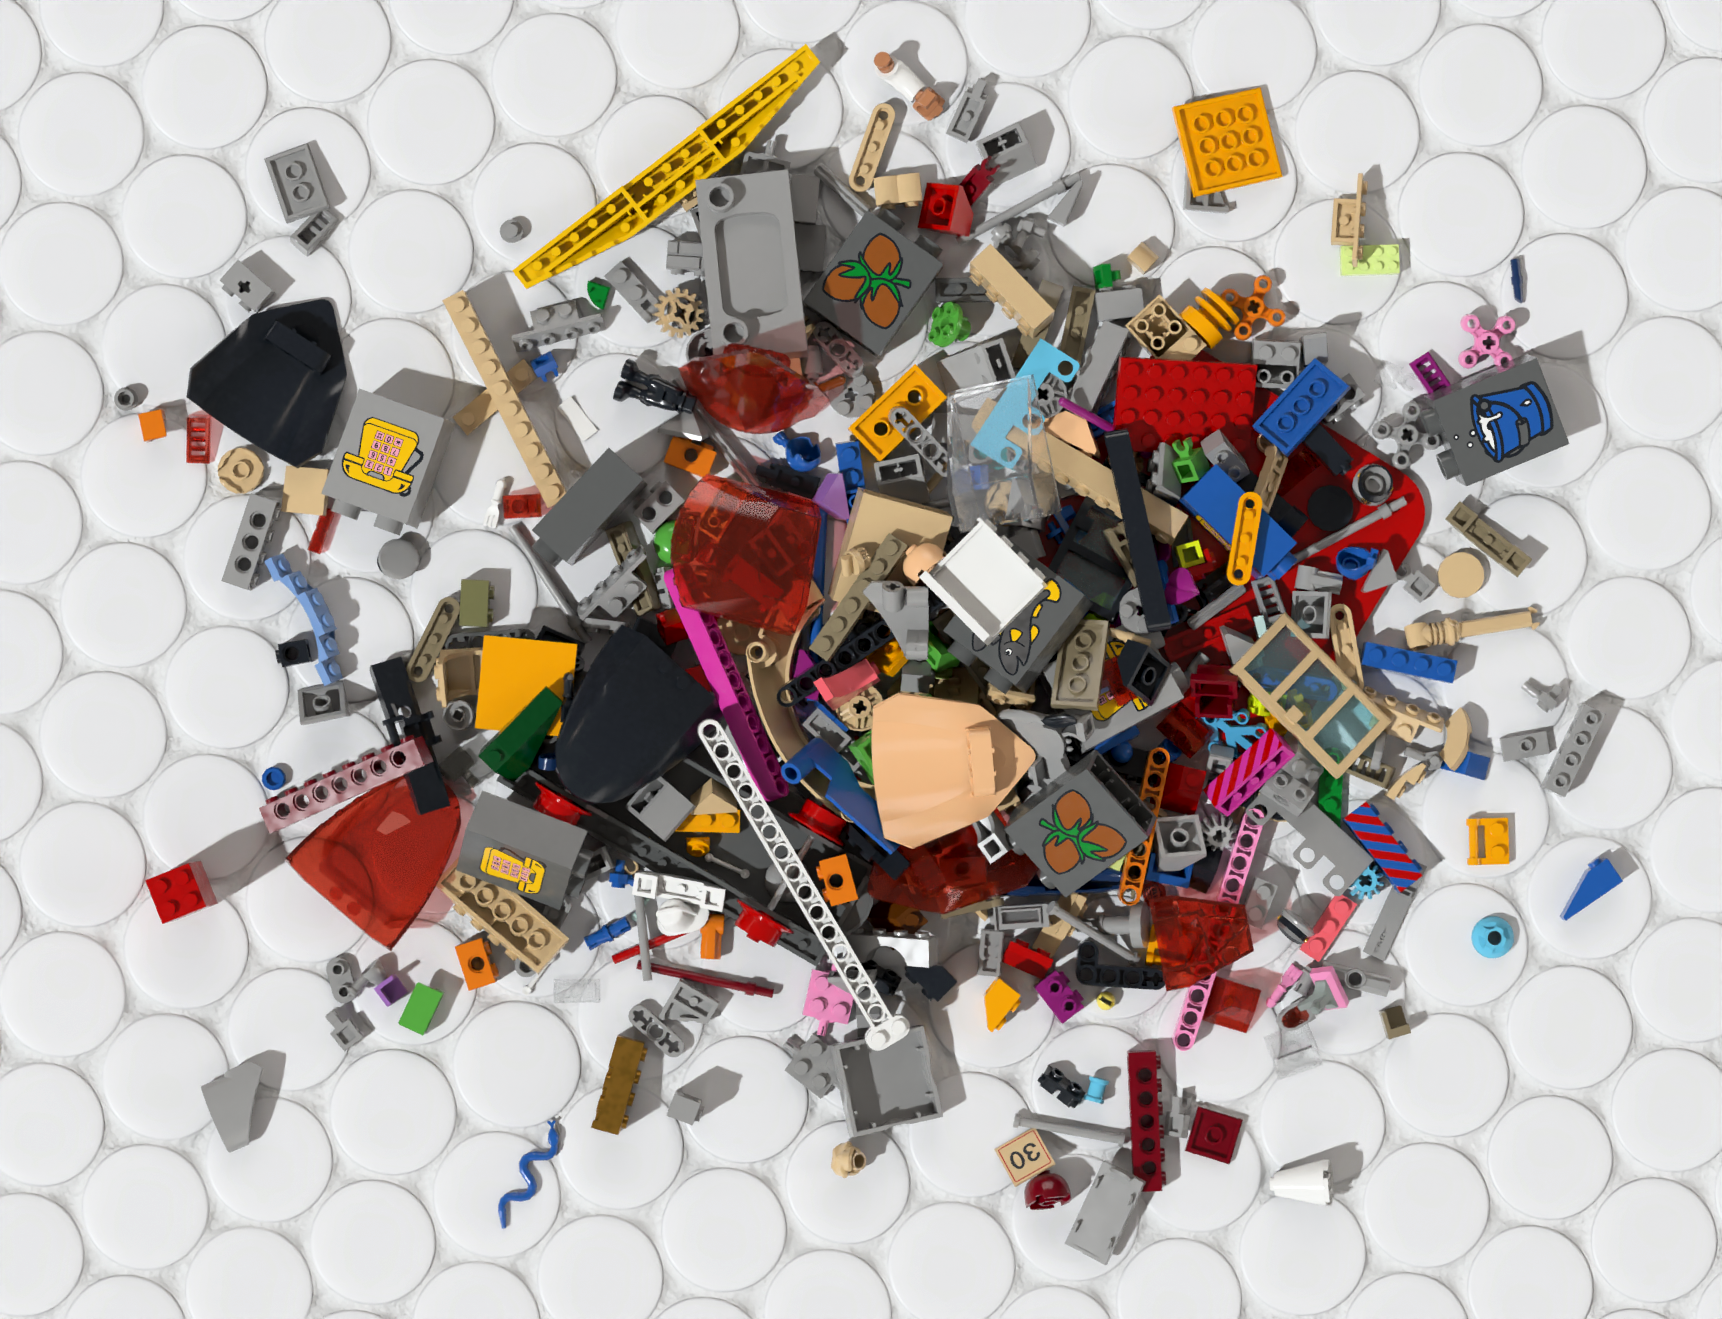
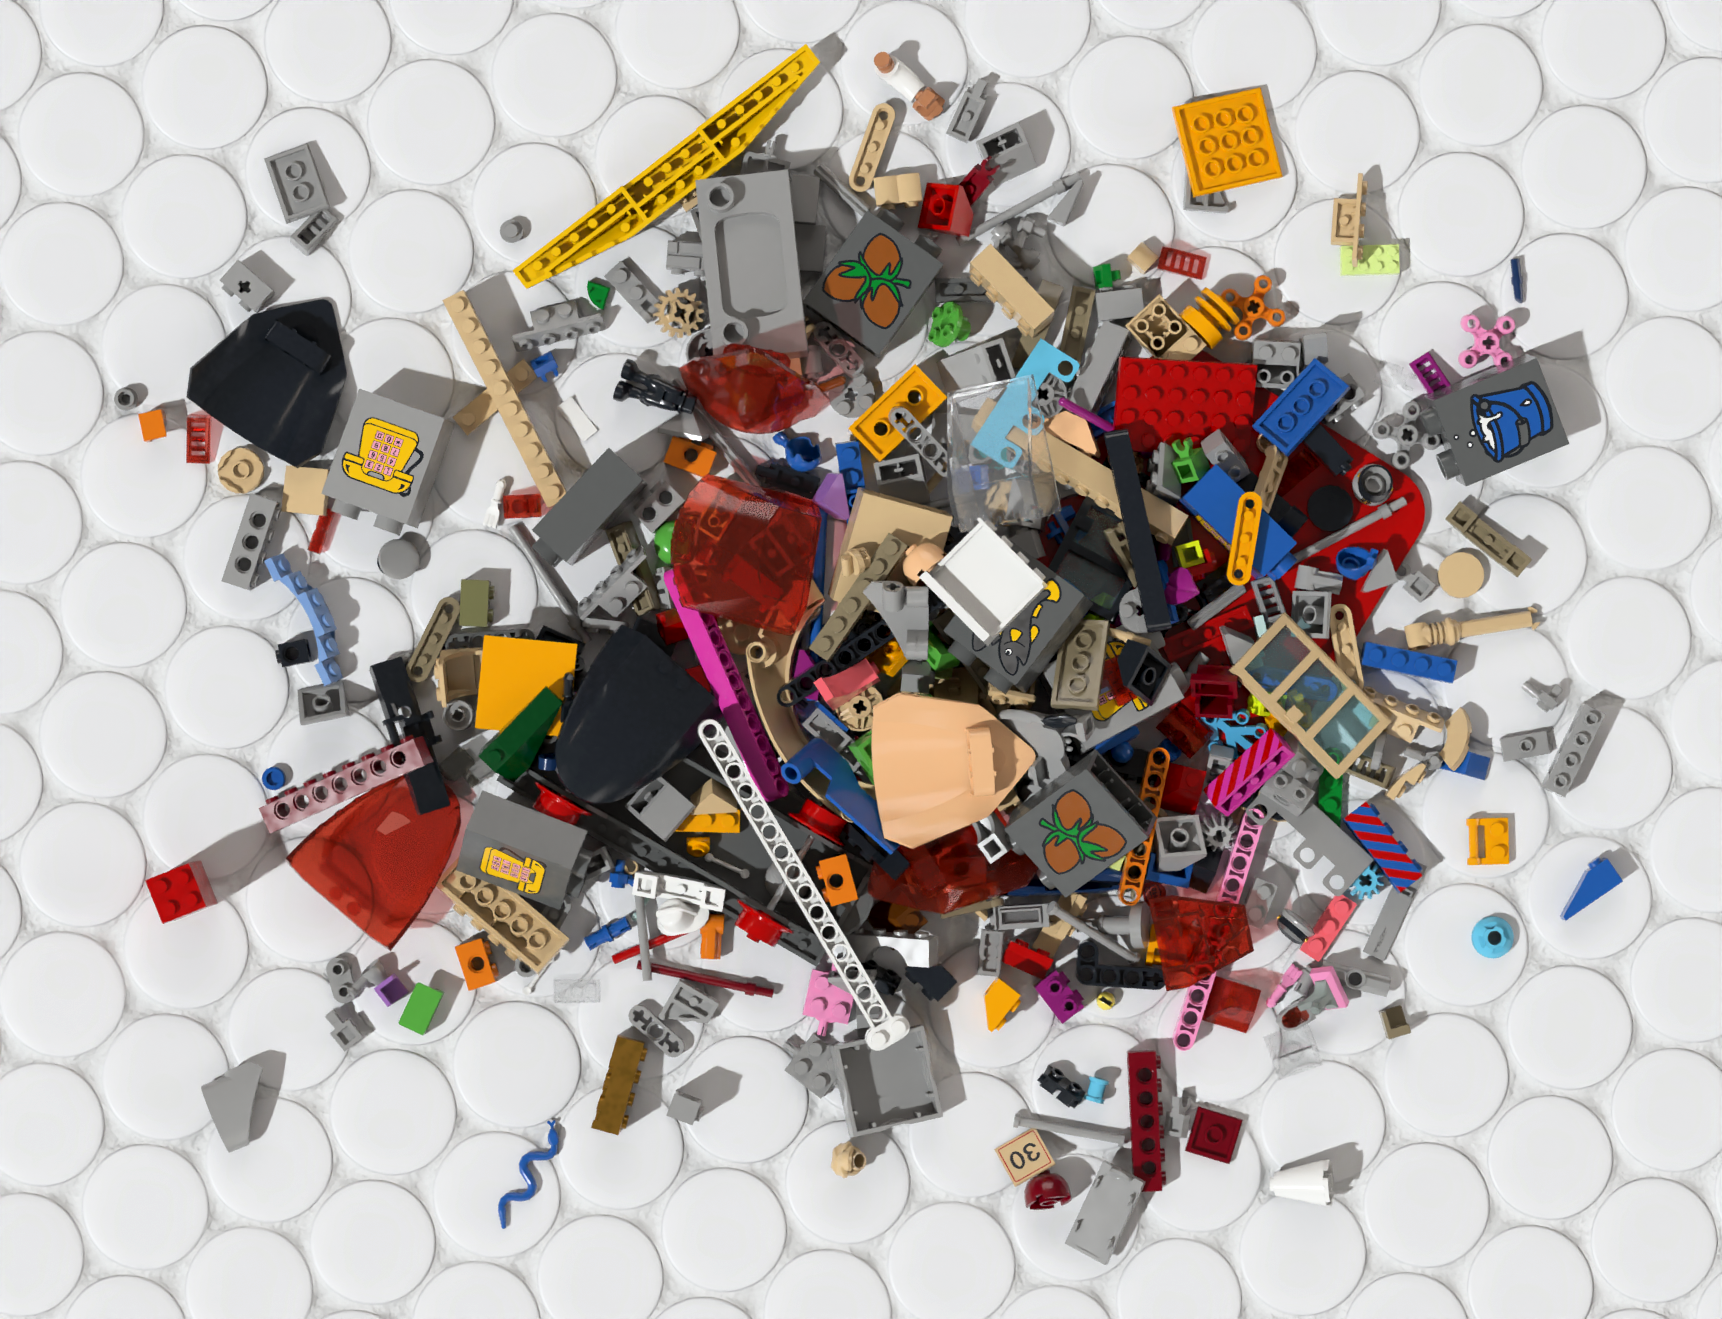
none -> clear red slope [1156,246,1207,280]

